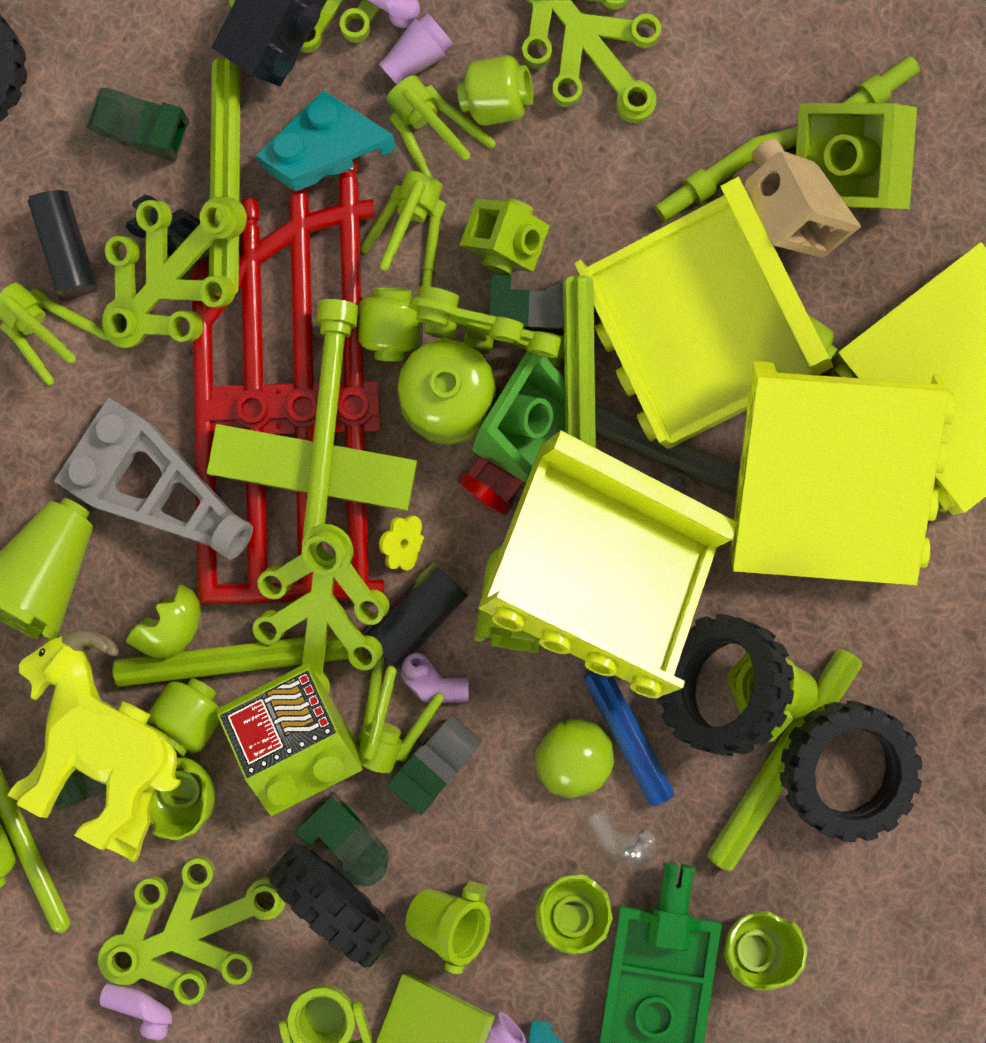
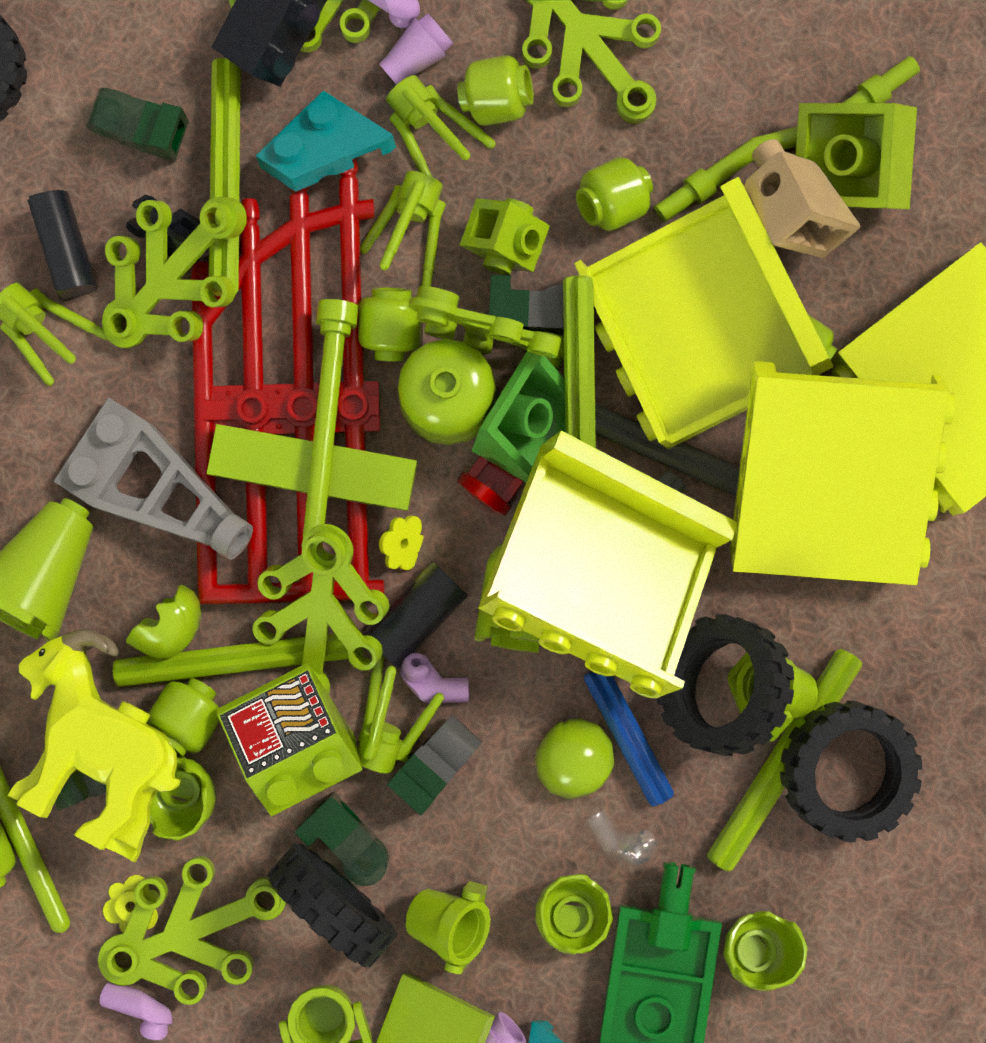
none -> neon yellow plant [103,875,160,933]
none -> lime head [576,157,653,231]

